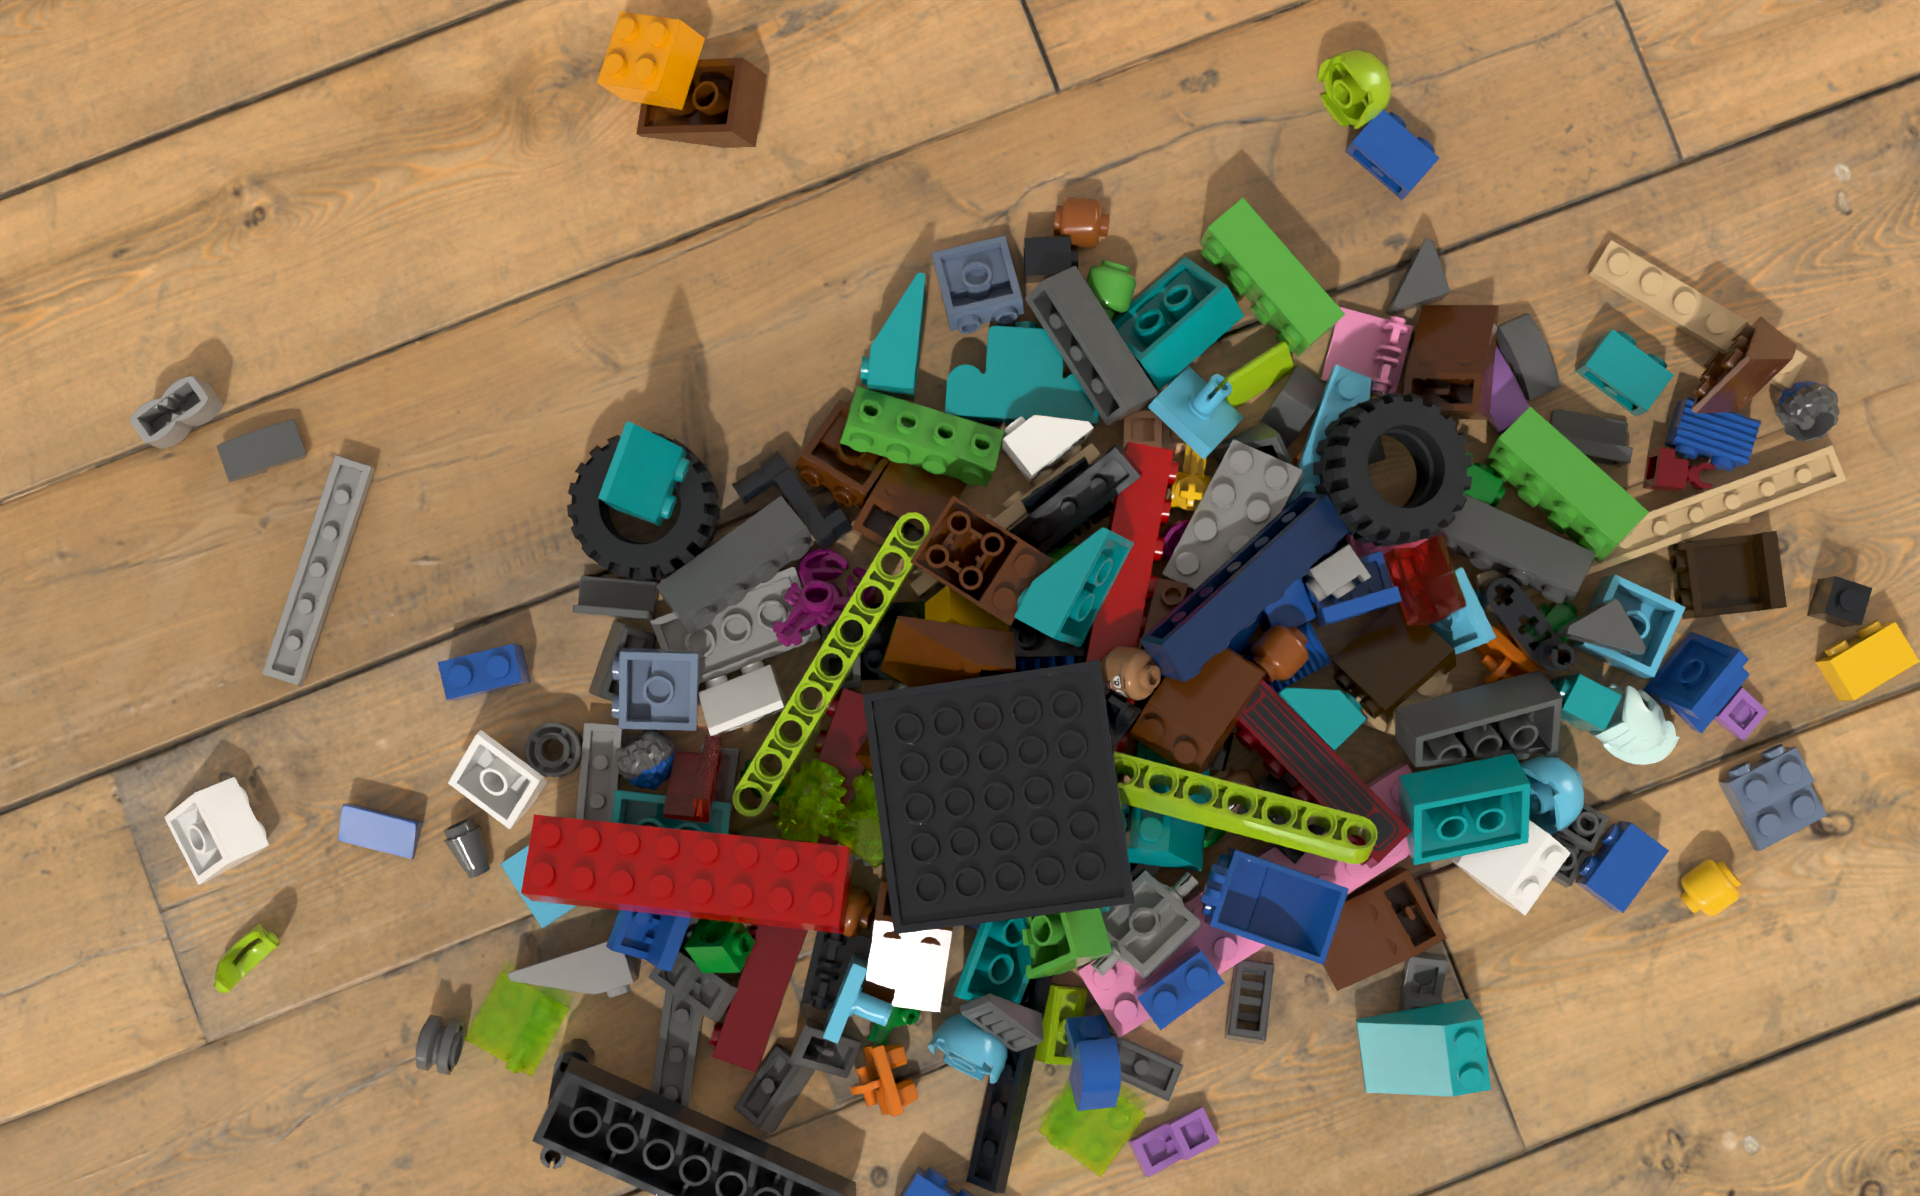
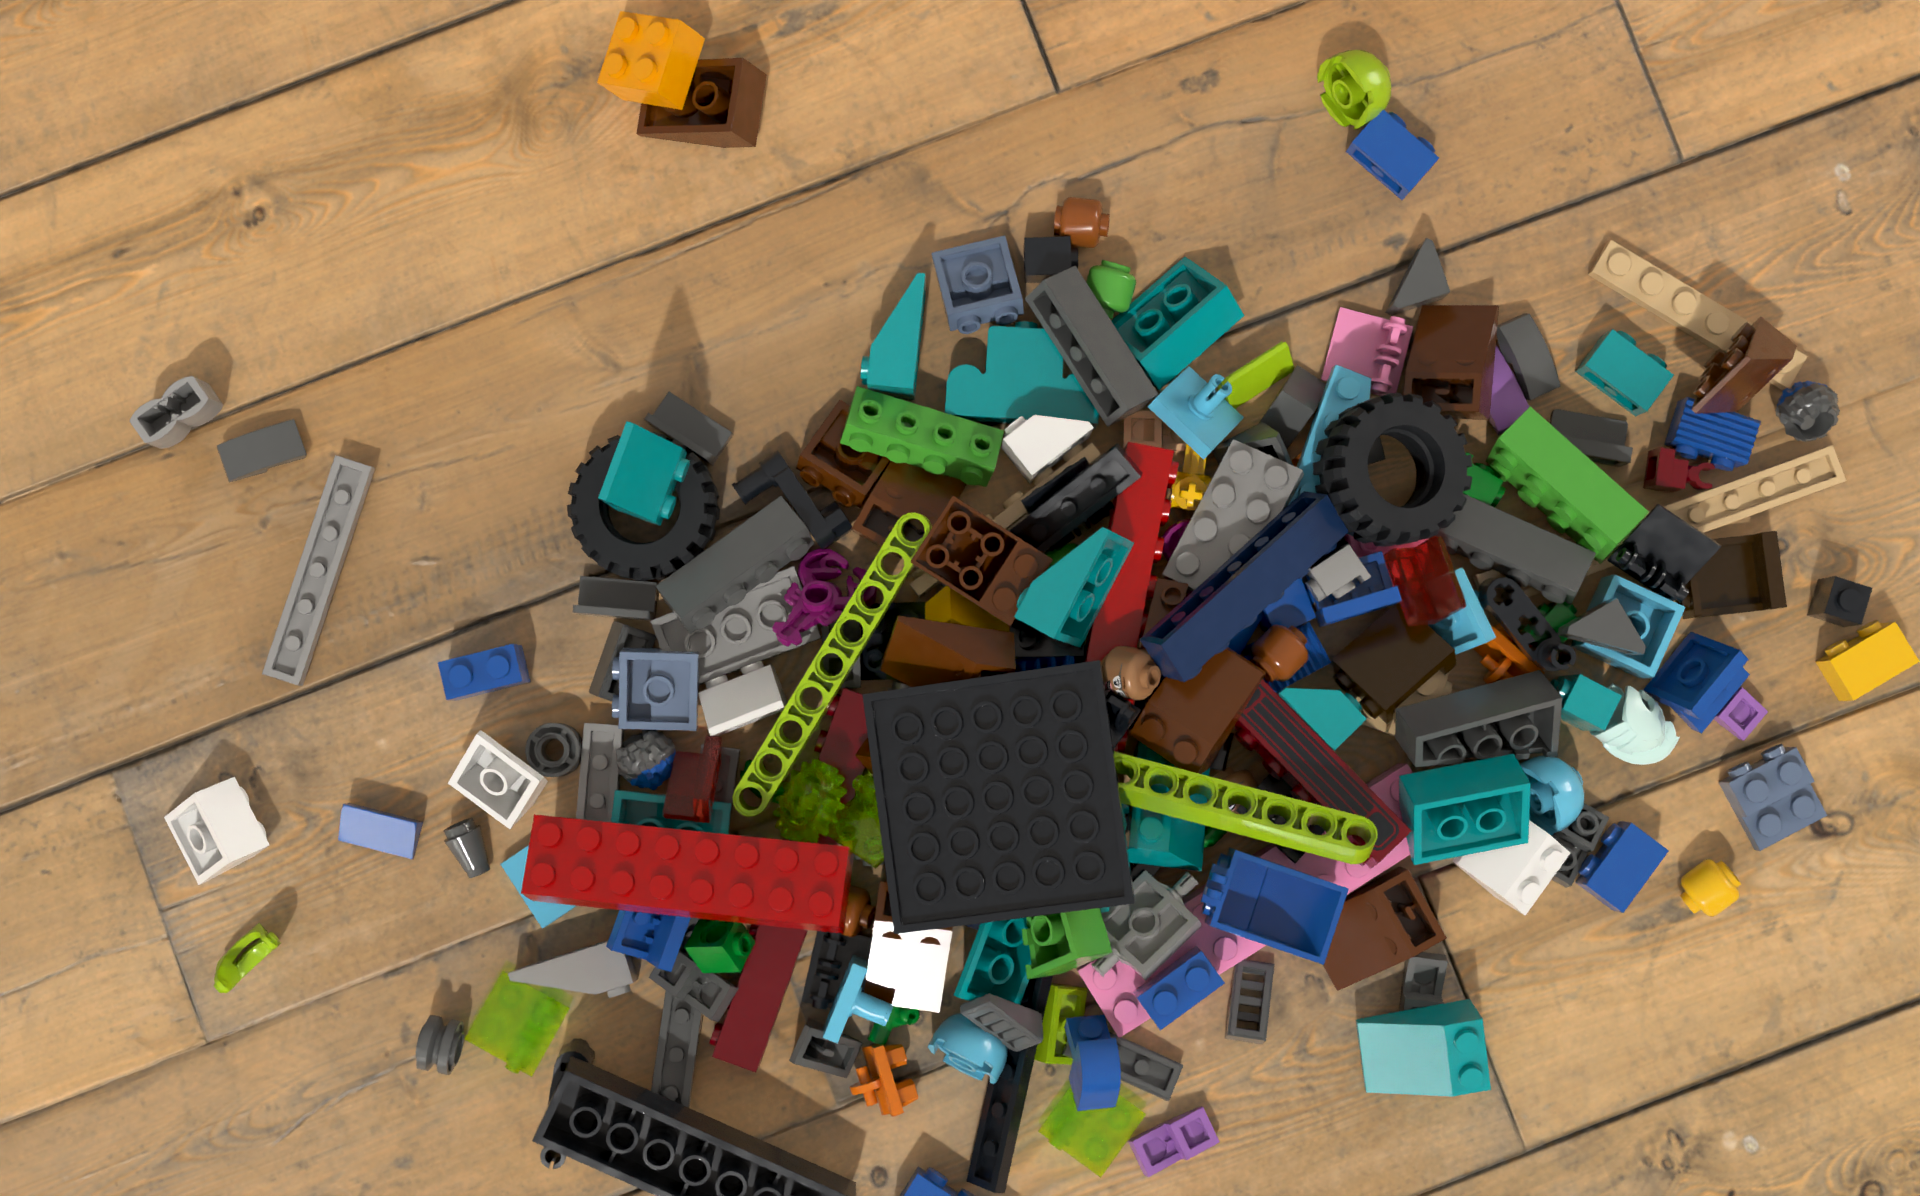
dark grey slope [734,1043,815,1133] -> none
bright green brick [1200,198,1345,357] -> none
none -> dark grey panel [644,392,734,466]
none -> black hinge [1607,504,1721,602]

